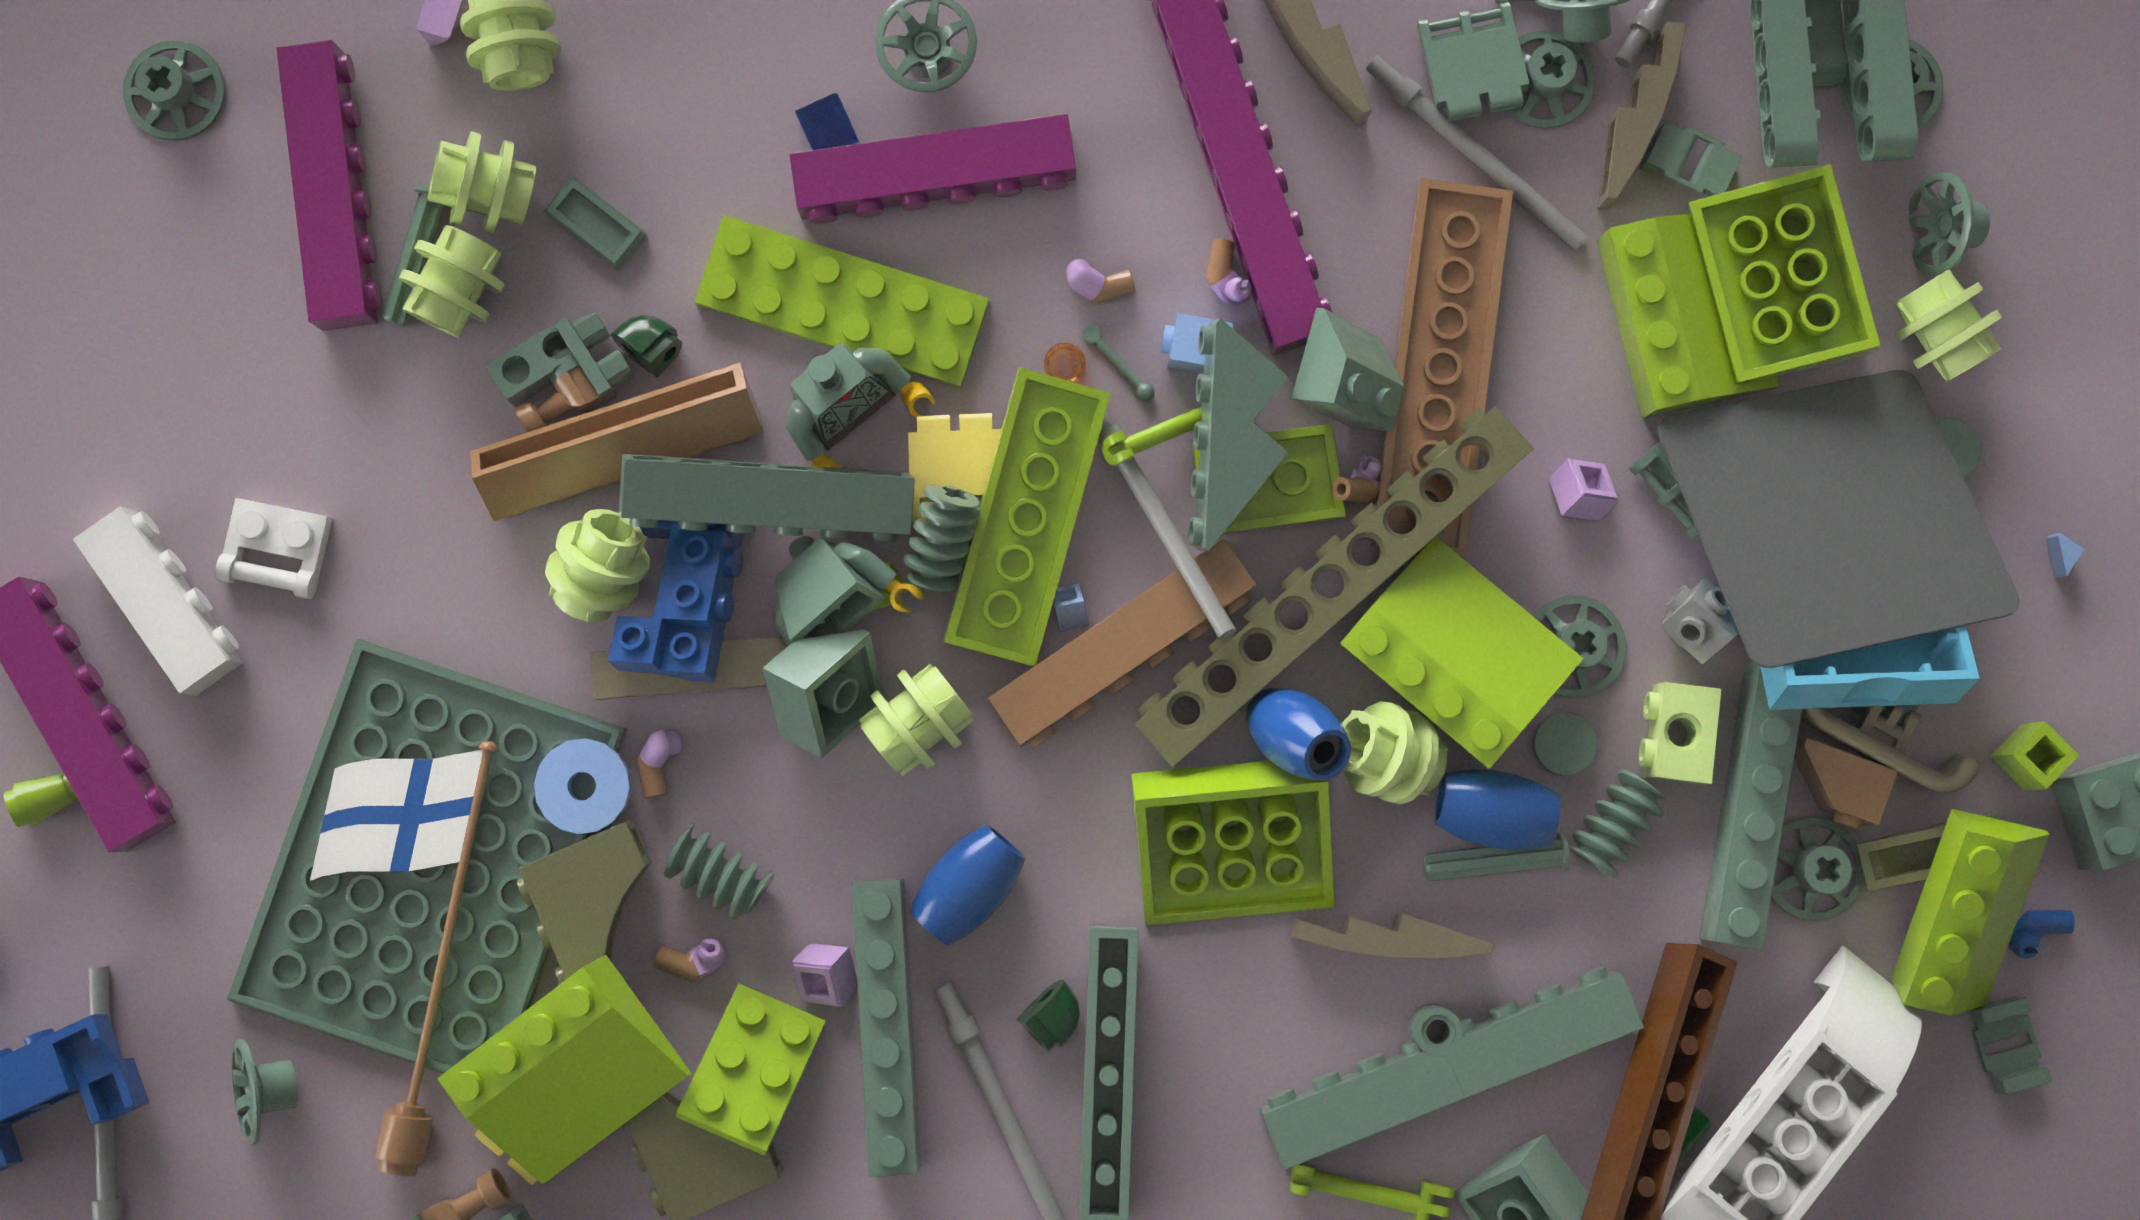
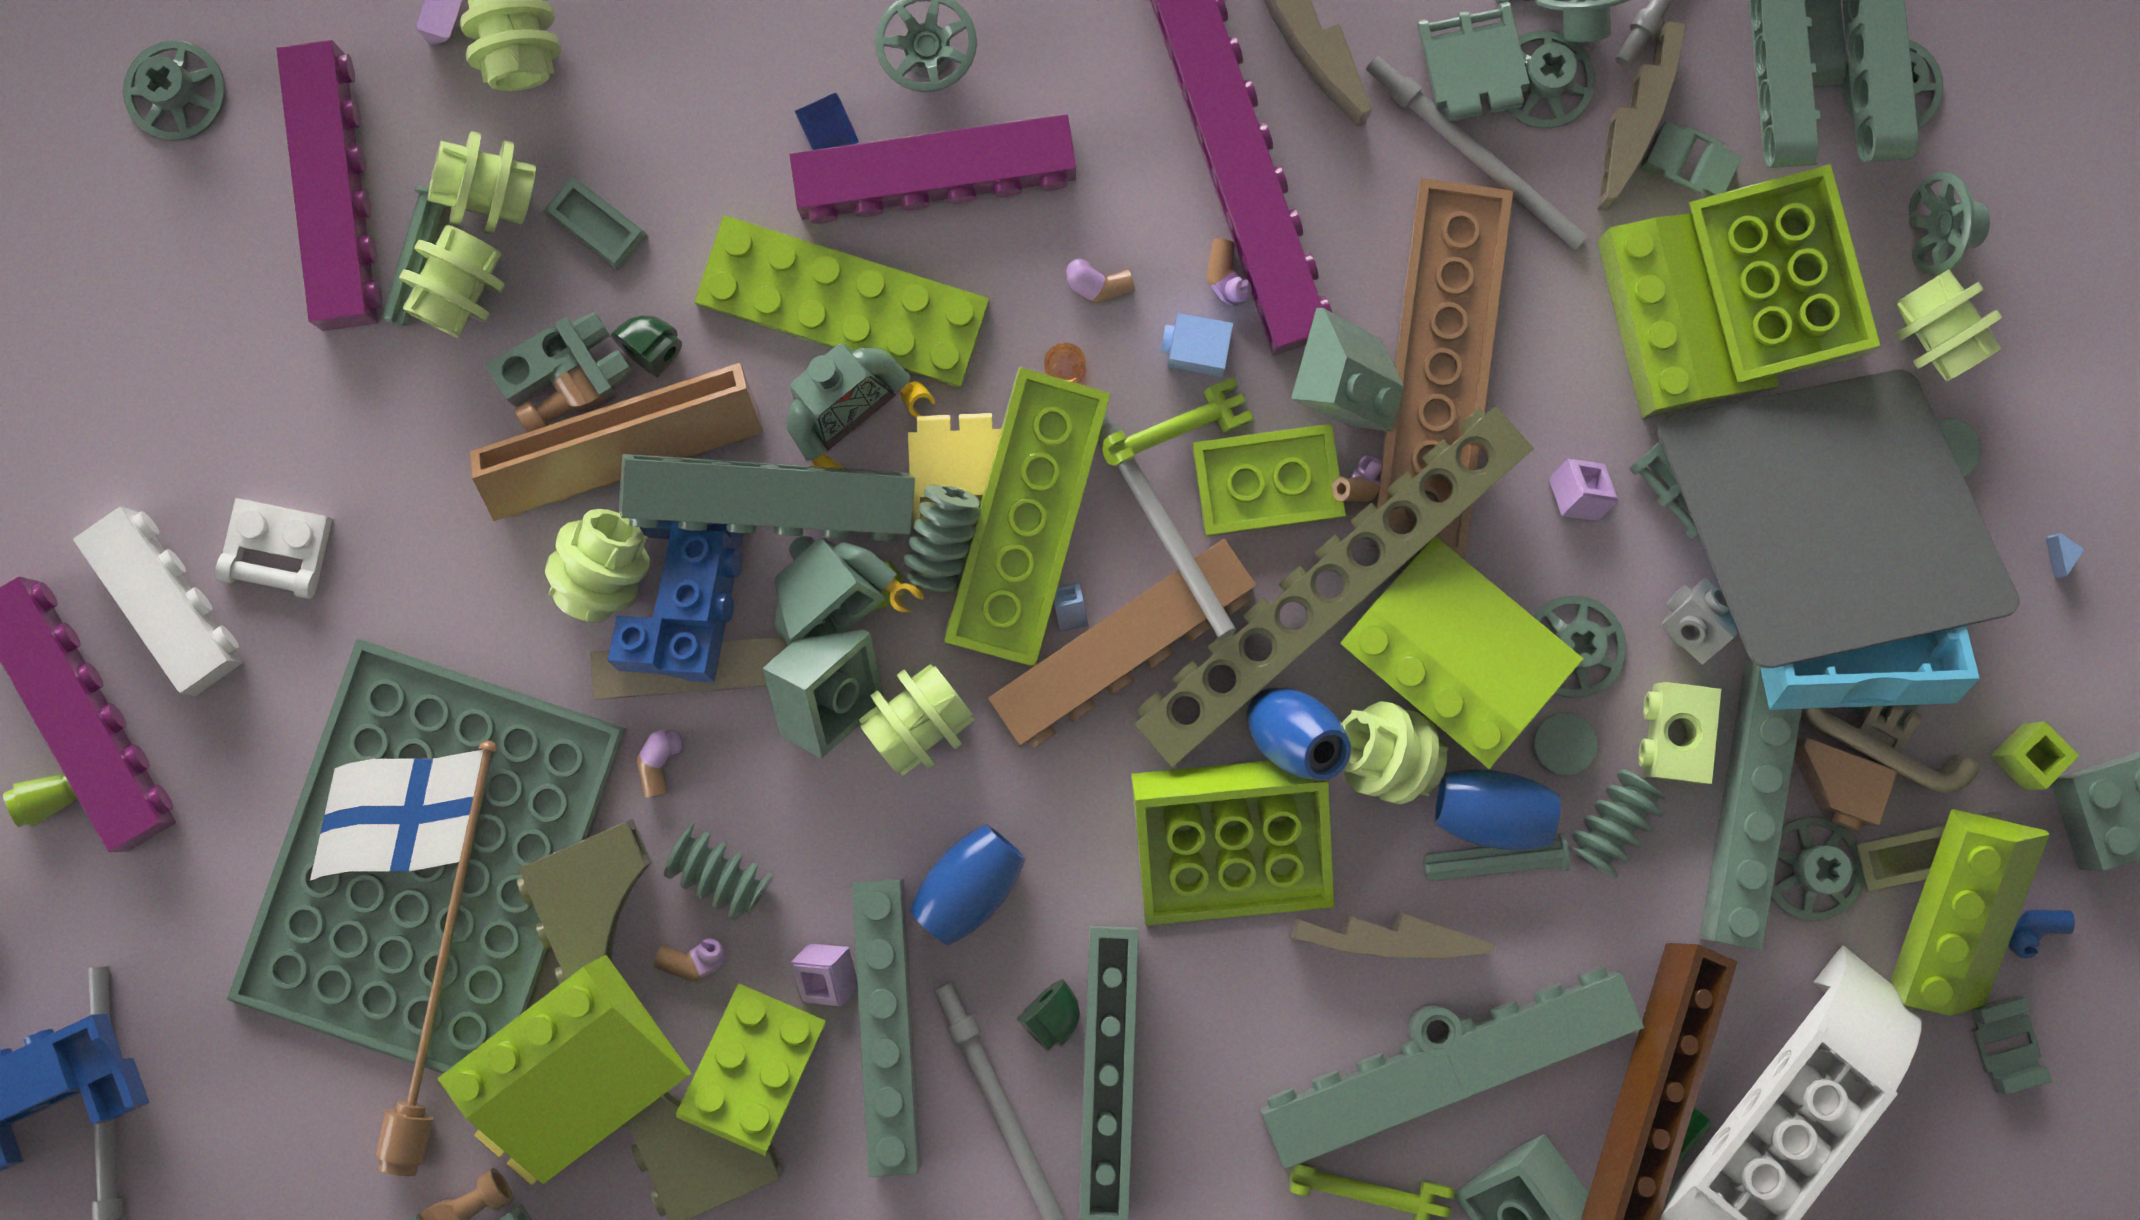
sand green wheel [232,1039,298,1145] -> none
light blue tile [534,738,632,834] -> none
sand green hinge [1083,325,1155,402] -> none
sand green slope [1188,318,1289,551] -> none

